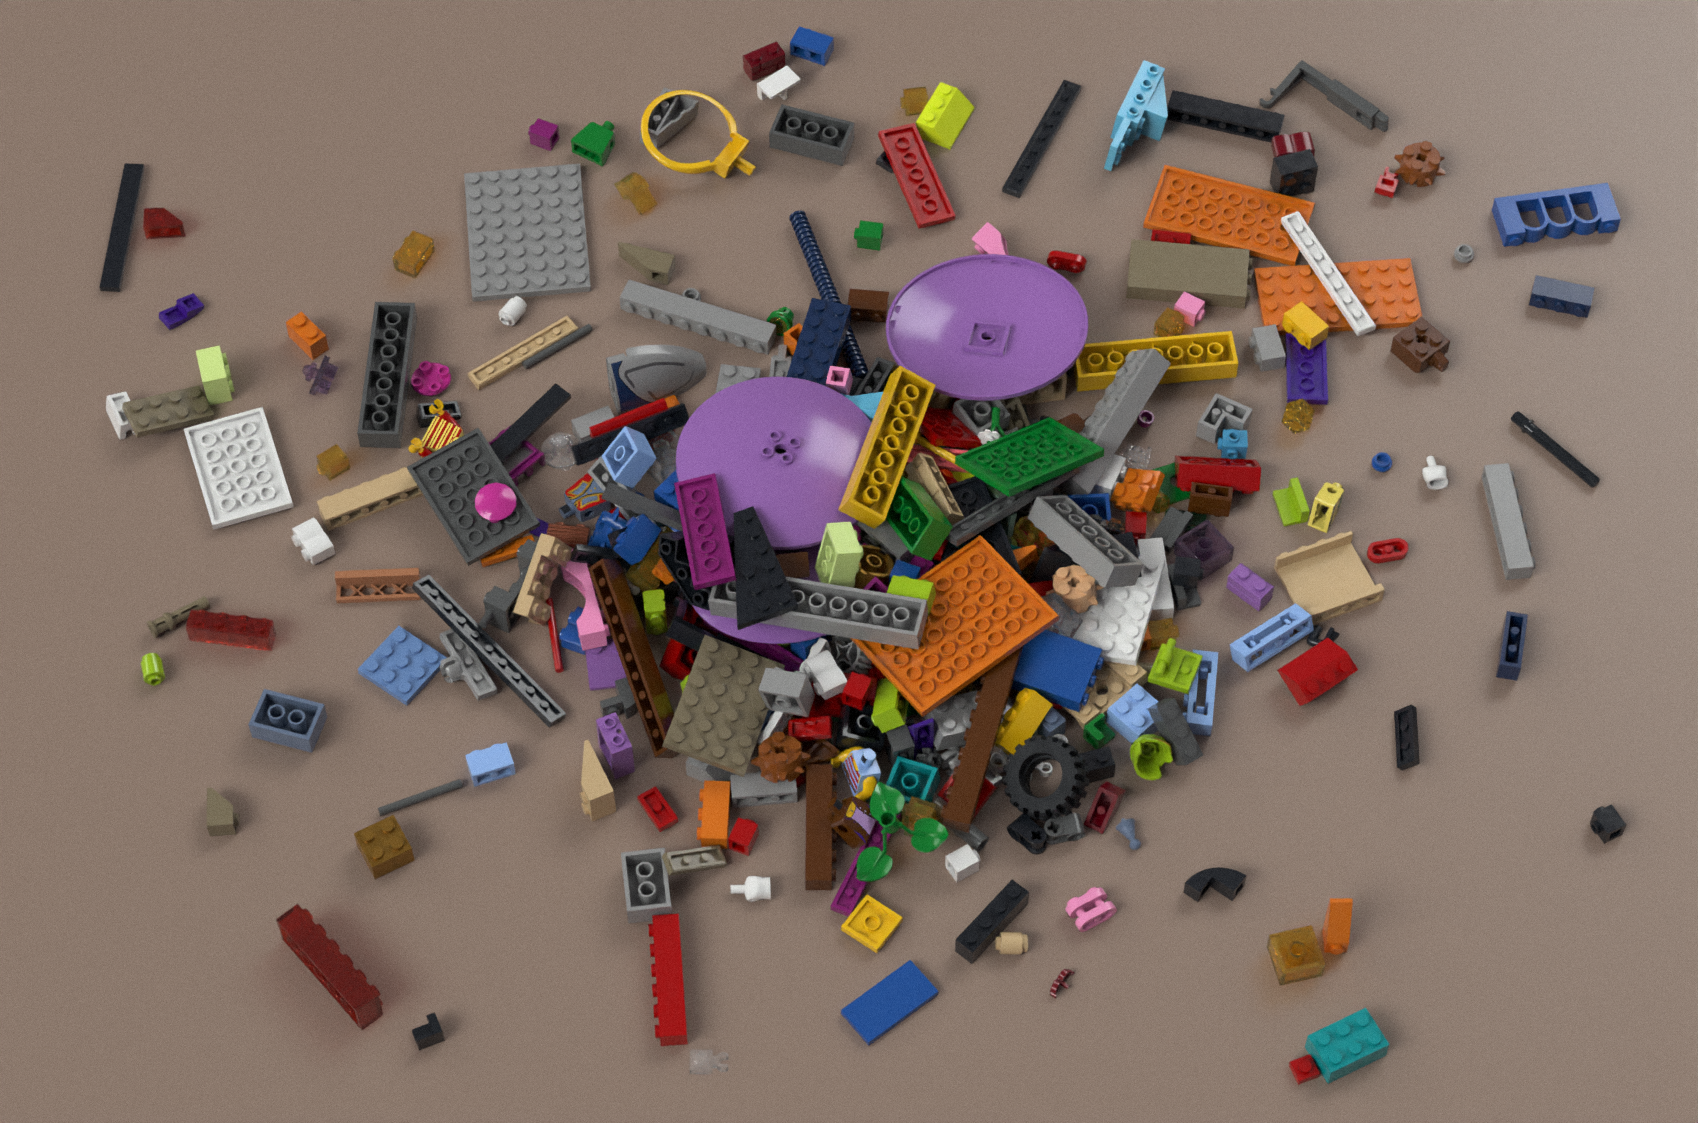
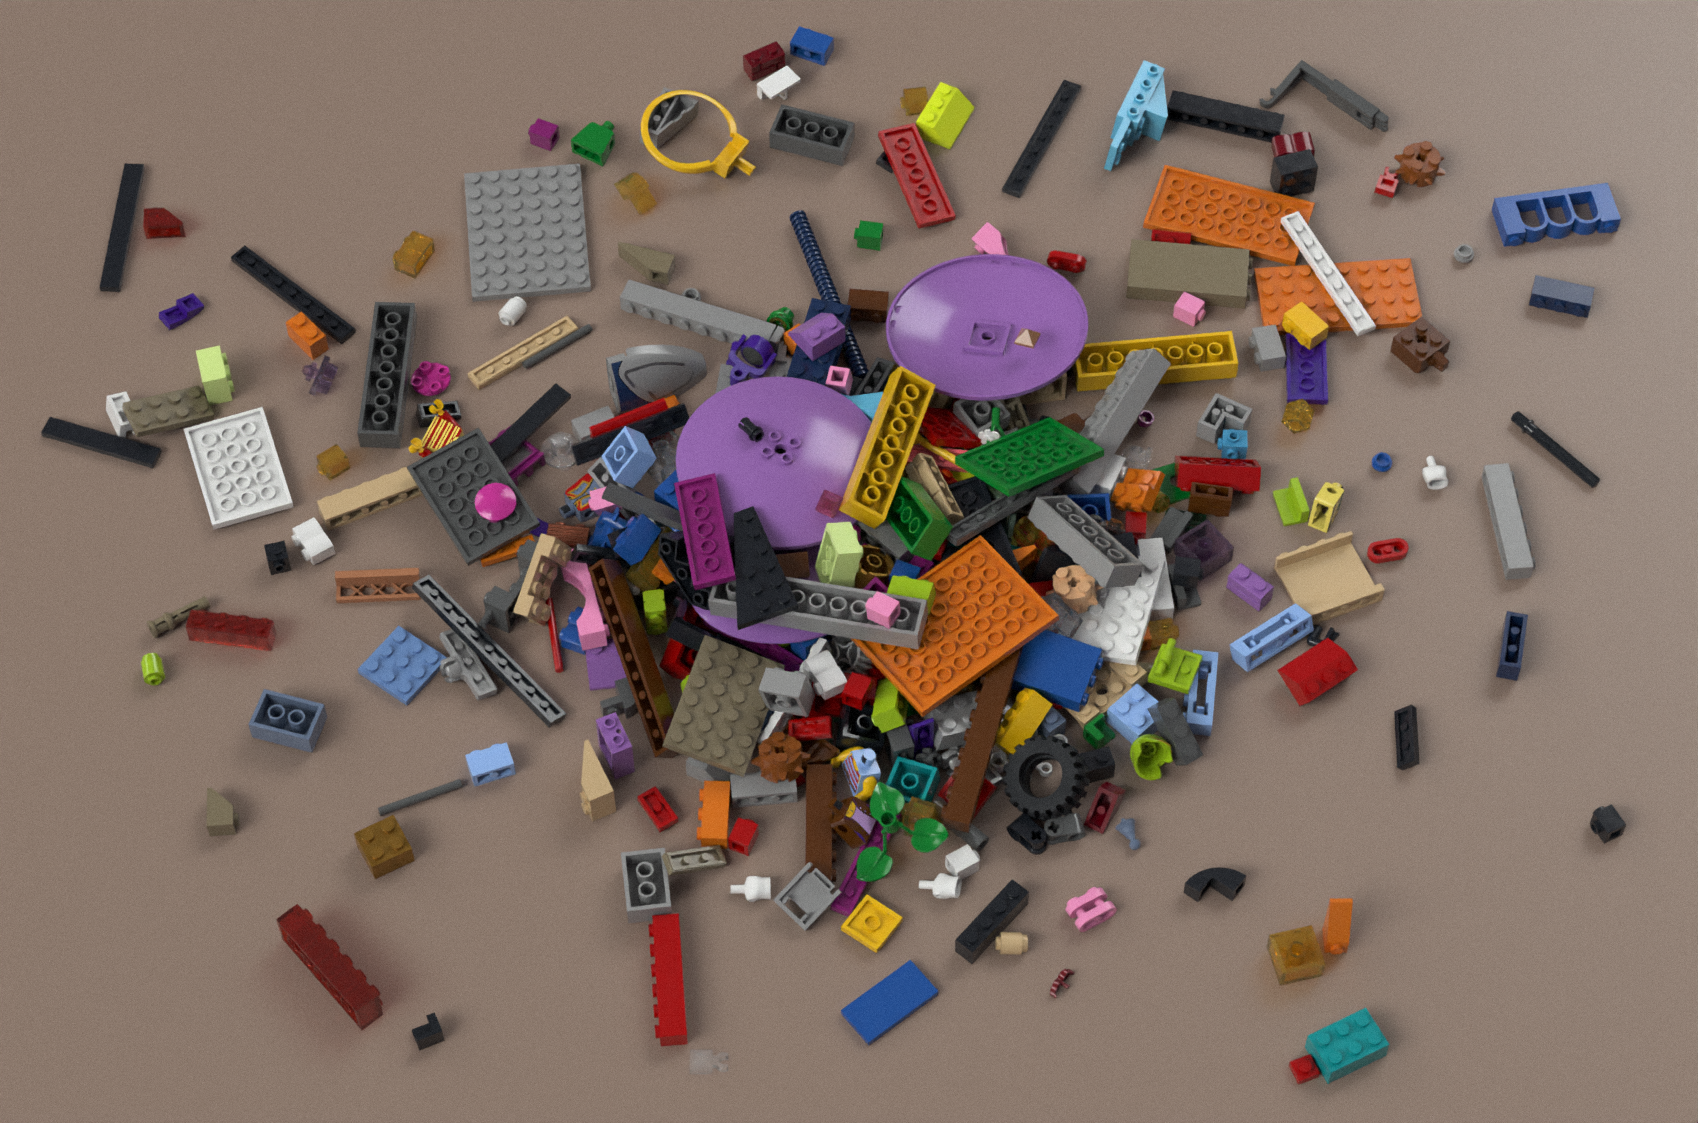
clear yellow brick [1153,307,1185,337] -> none
none -> black tile [41,417,162,468]
none -> black tile [231,245,356,344]
none -> black brick [264,540,292,575]
none -> bright pink brick [588,486,622,516]
none -> dark purple piece [726,334,777,386]
none -> black pin [738,417,764,442]
none -> light grey tile [770,326,785,354]
none -> light grey container [773,862,842,931]
none -> medium lavender slope [788,313,845,361]
none -> clear pink slope [815,490,844,518]
none -> bright pink brick [865,591,901,629]
none -> white piece [919,873,962,899]
none -> slope [1014,328,1041,349]

